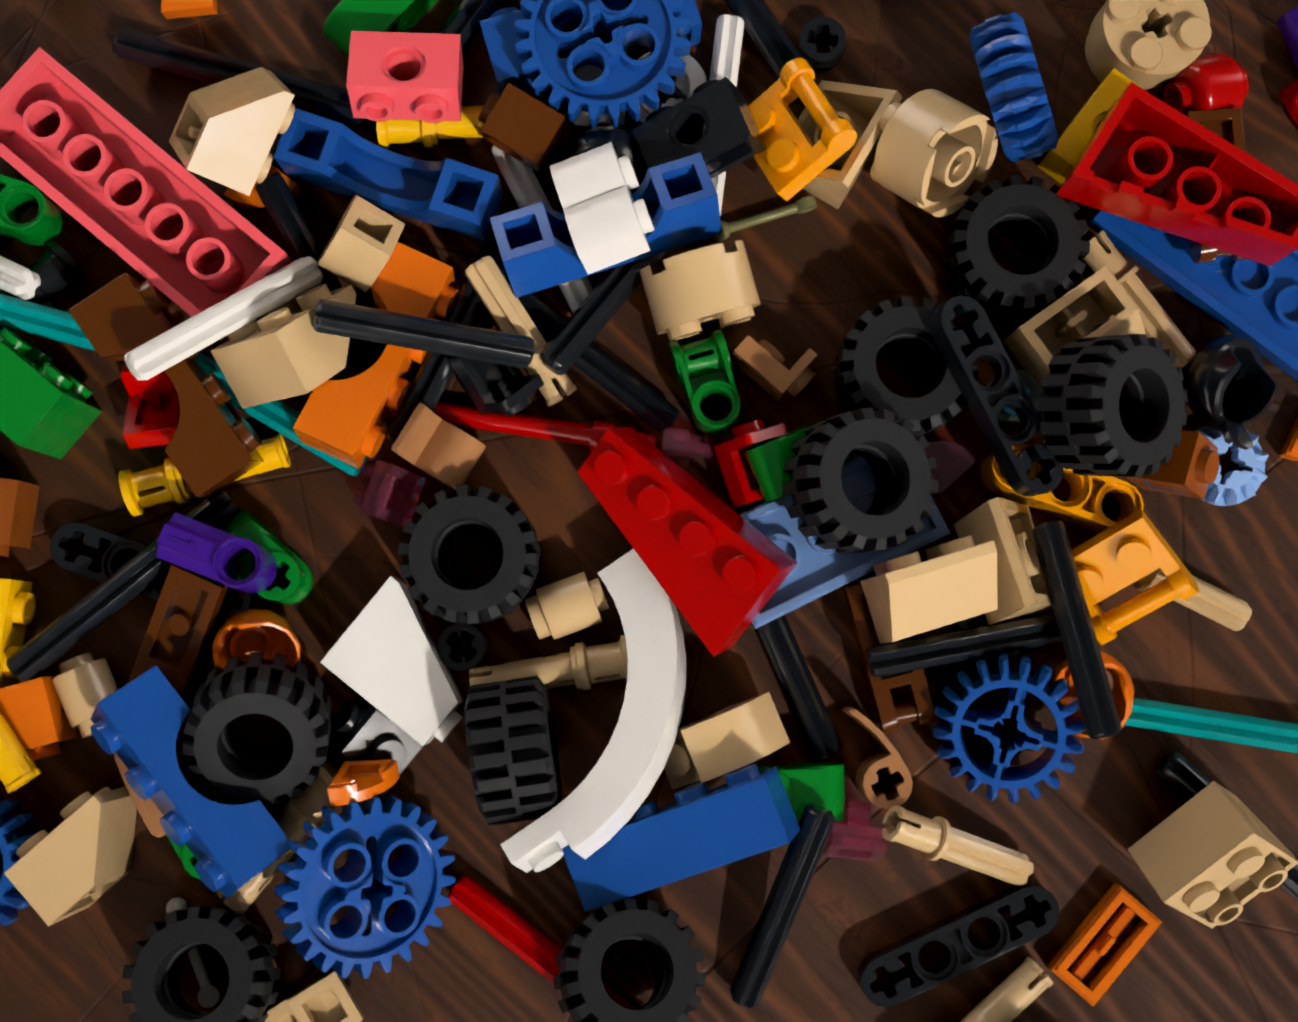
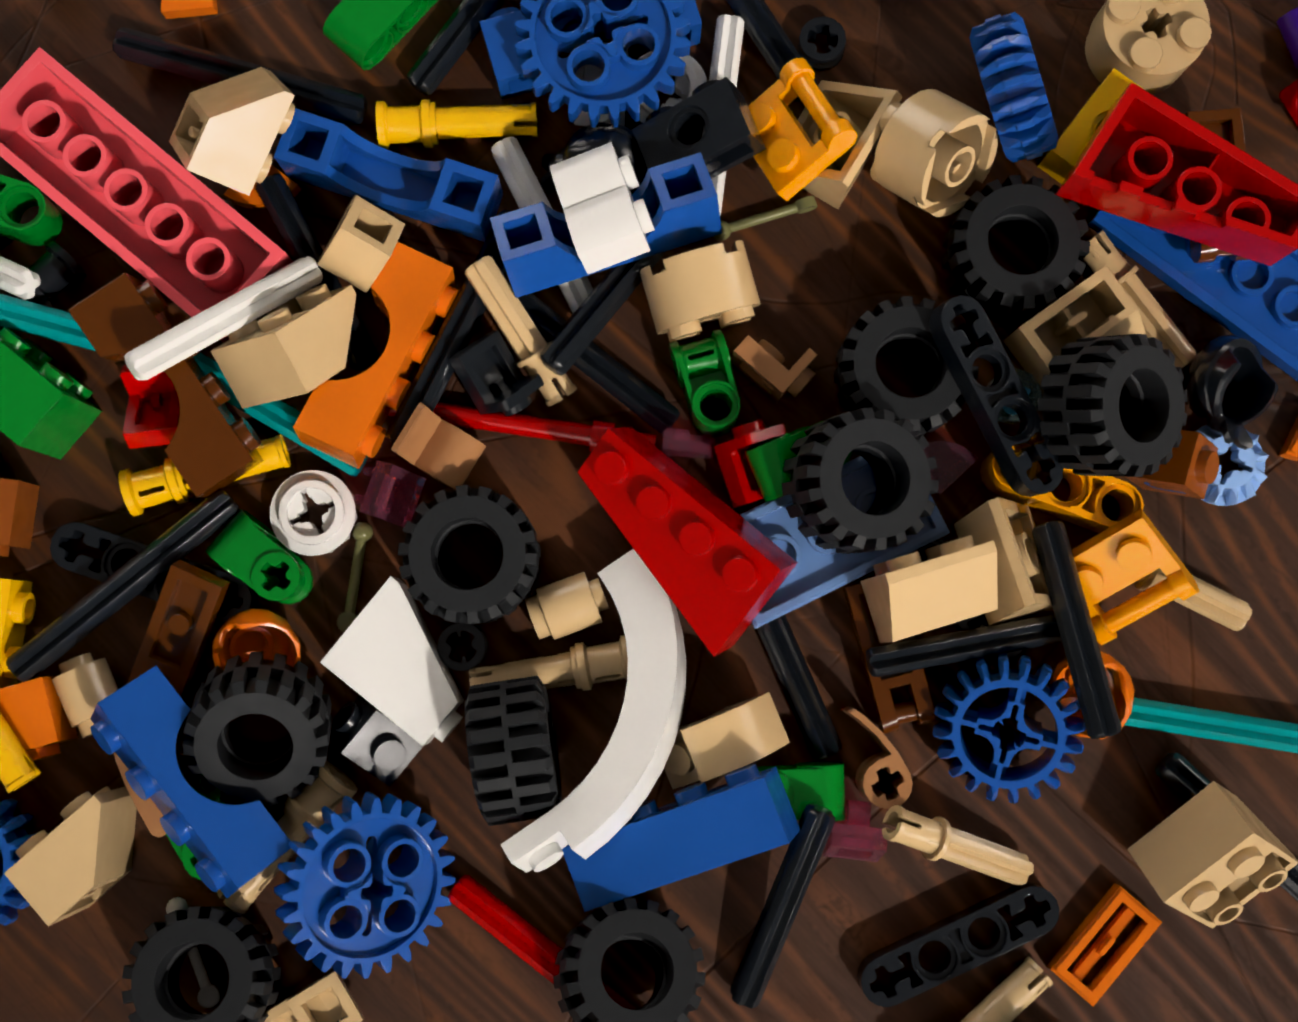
dark purple piece [156,512,277,594] -> none
black axle [313,299,534,368] -> none
orange tile [327,759,400,807] -> none
coral brick [346,31,464,123] -> none
reddish brown brick [478,83,566,173] -> none
red head [1163,53,1249,115] -> none
none -> white gear [270,470,358,556]
none -> olive hinge [337,521,373,632]

